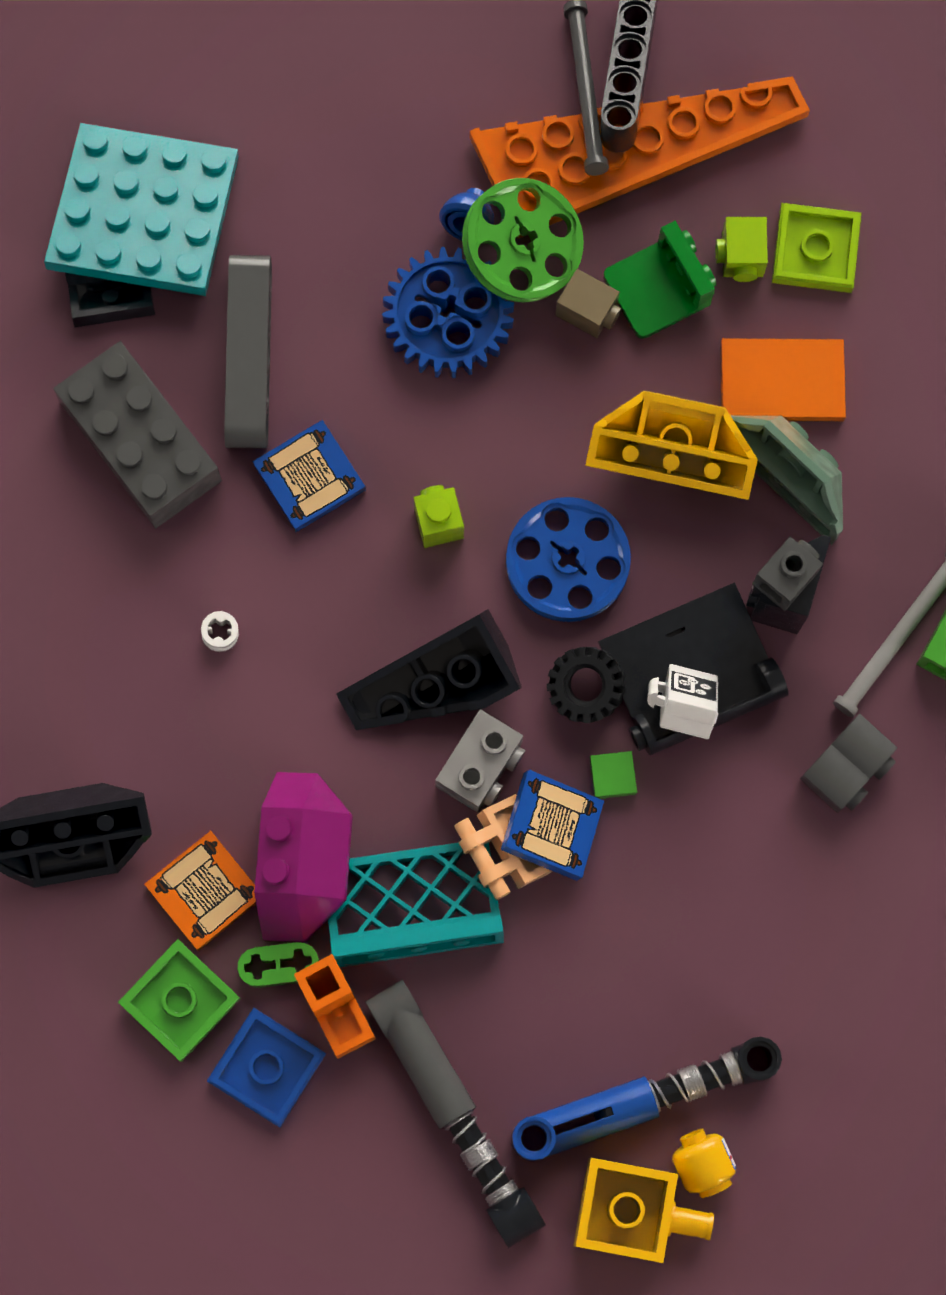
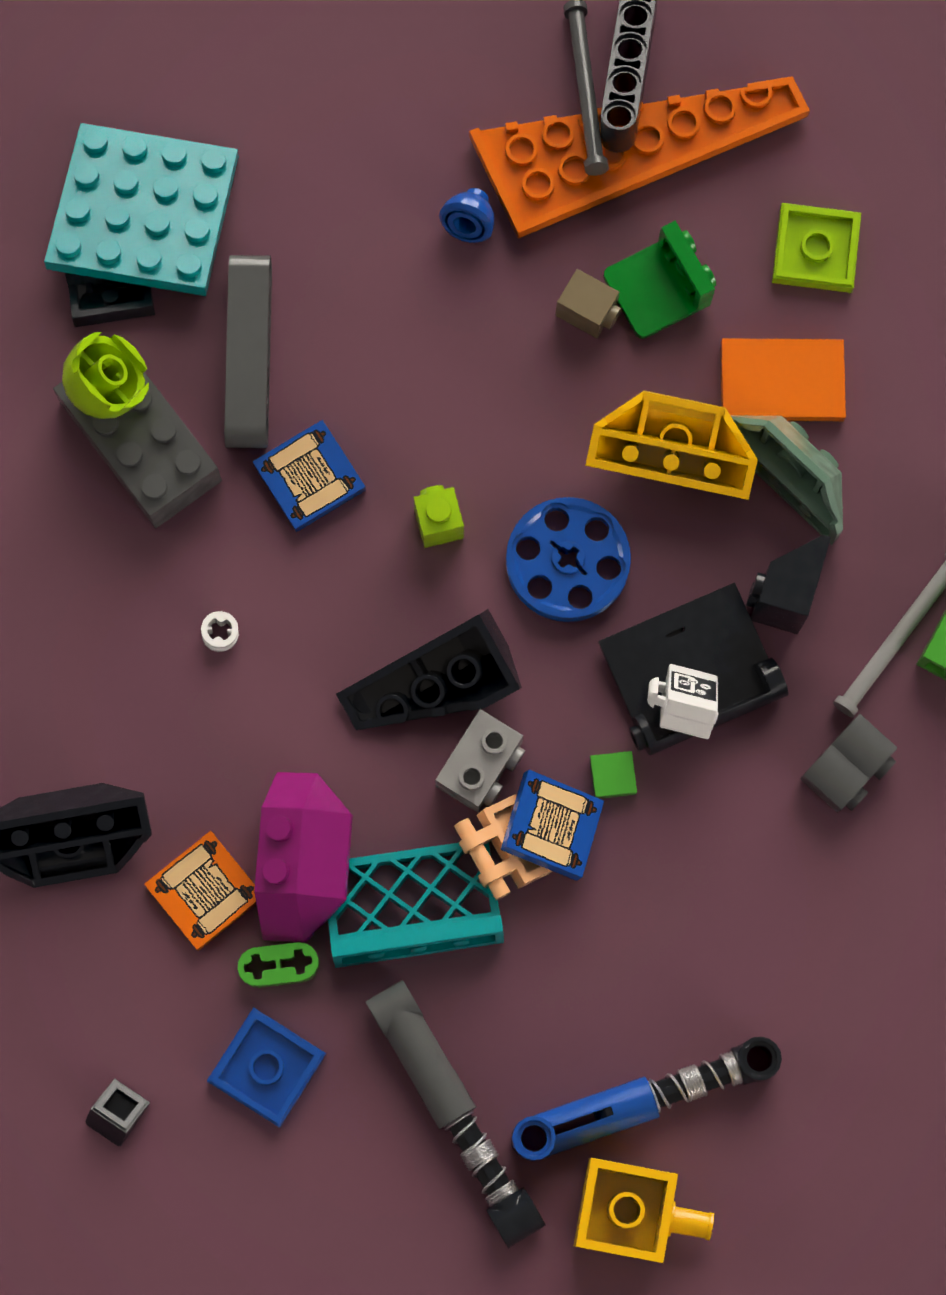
bright green plate [118,939,241,1062] -> none
orange brick [294,954,376,1059] -> none
blue gear [382,247,514,378] -> none
bright green wedge [462,178,584,303] -> none
black tyre [547,647,626,723] -> none
yellow head [672,1128,737,1198] -> none
lime brick [715,217,768,282] -> none
dark grey brick [752,536,823,611] -> none
none -> lime cylinder [62,332,149,419]
none -> black slope [85,1078,150,1146]

